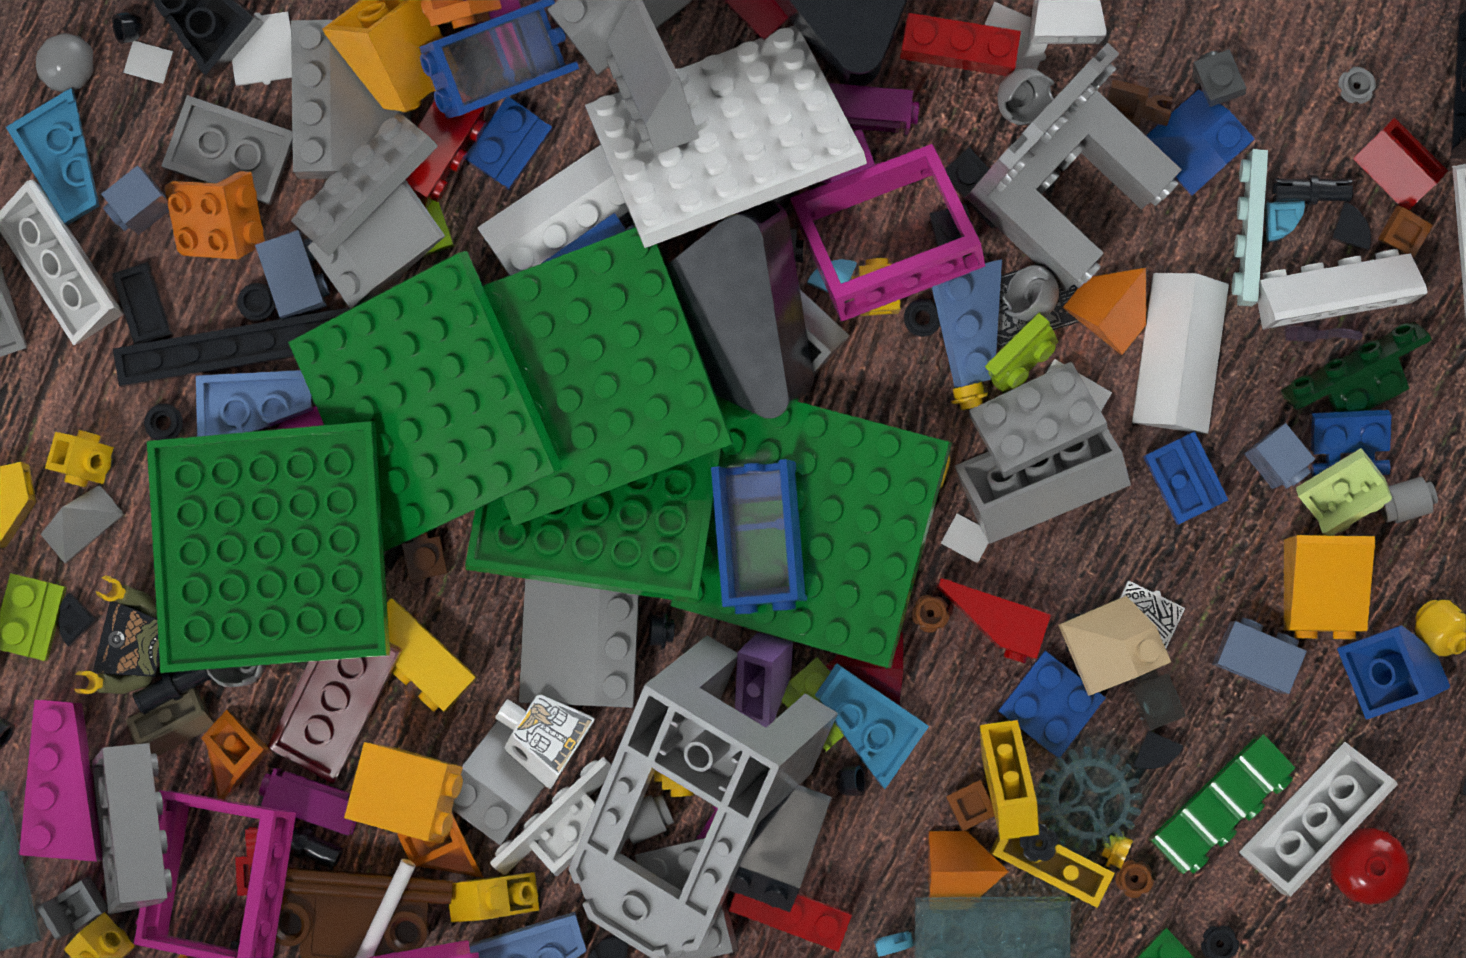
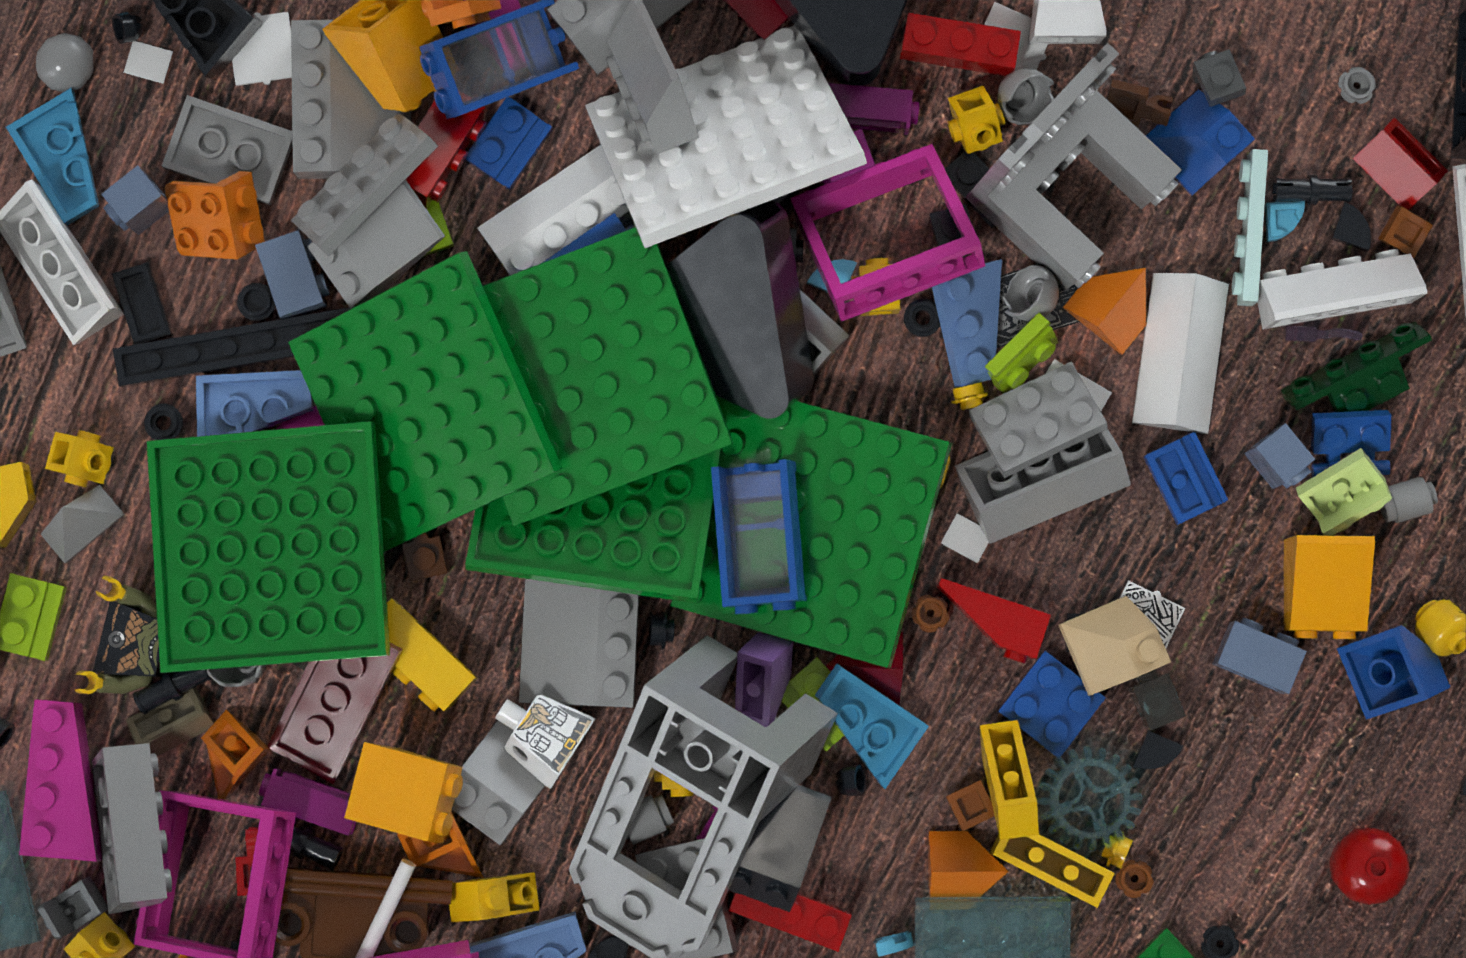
black tile [58,593,98,647] -> none
white bracket [490,757,612,876] -> none
black plate [1019,823,1058,862] -> none
green brick [1148,734,1295,874] -> none
white slope [1239,742,1398,897] -> none
none -> yellow brick [947,86,1005,154]

